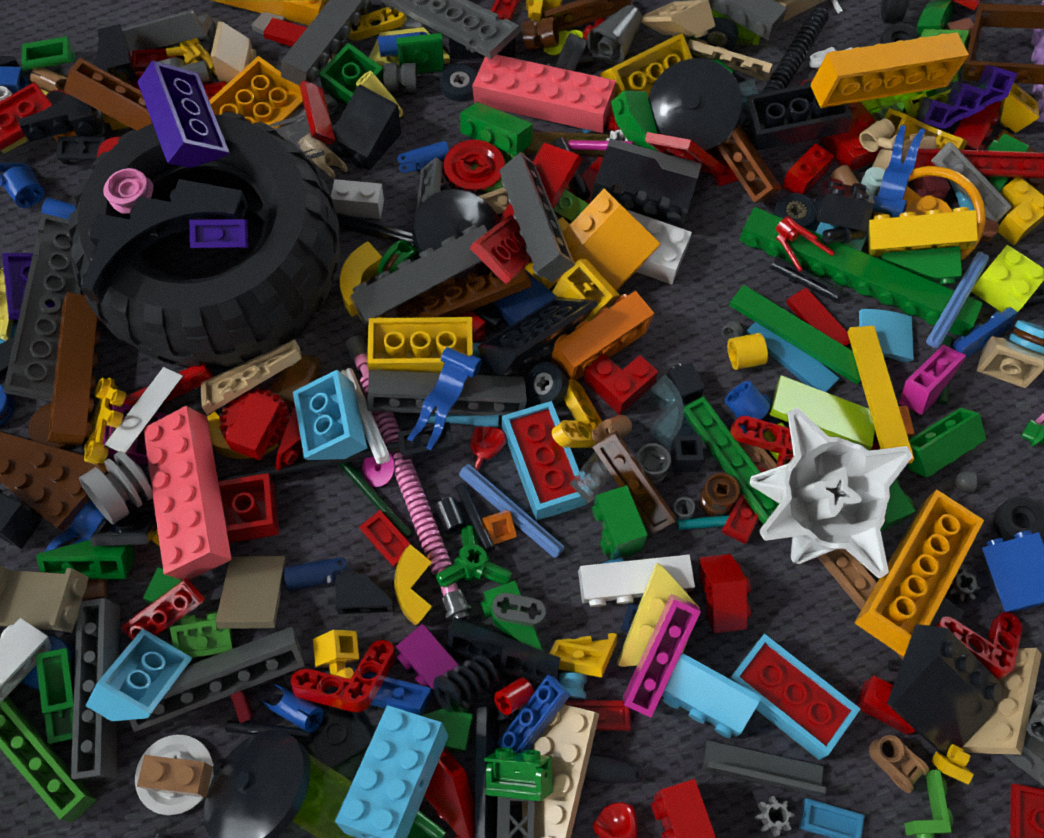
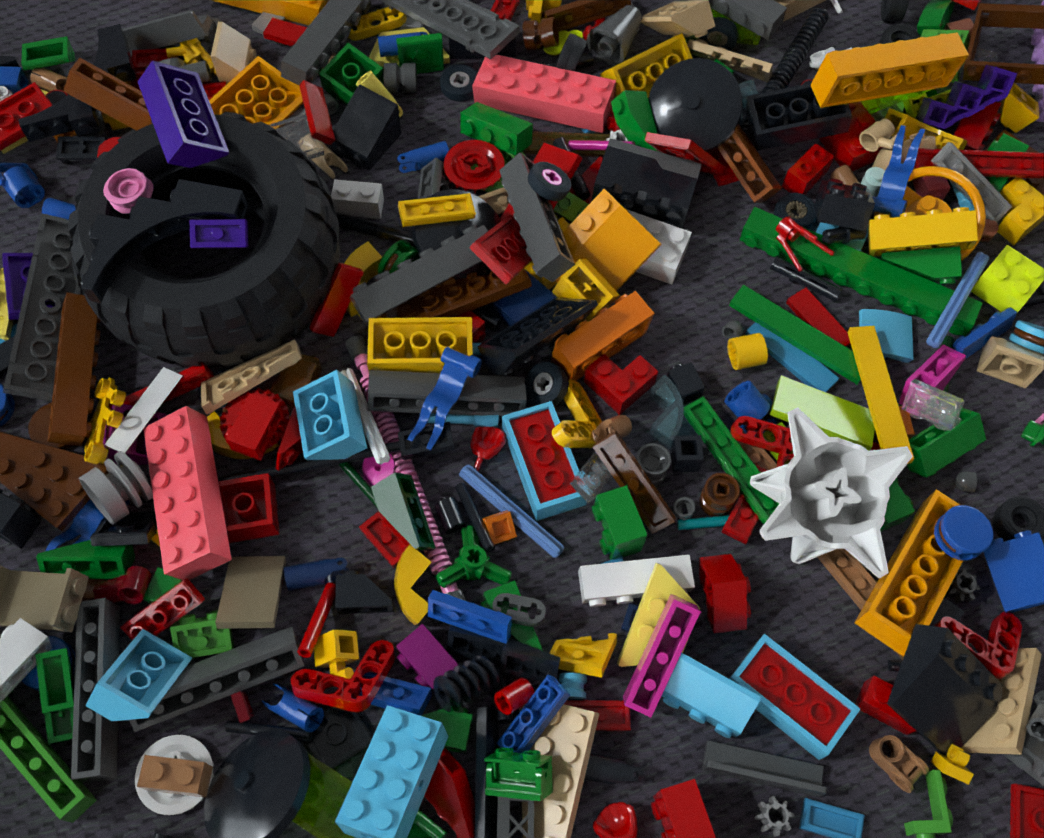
none -> dark red piece [93,566,152,604]
none -> red piece [297,583,336,658]
none -> red tile [309,262,364,337]
none -> slope [371,472,436,551]
none -> yellow tile [398,193,476,227]
none -> blue plate [428,590,512,644]
none -> black bush [528,162,571,201]
none -> clear bracket [901,379,965,431]
none -> blue head [934,505,993,561]

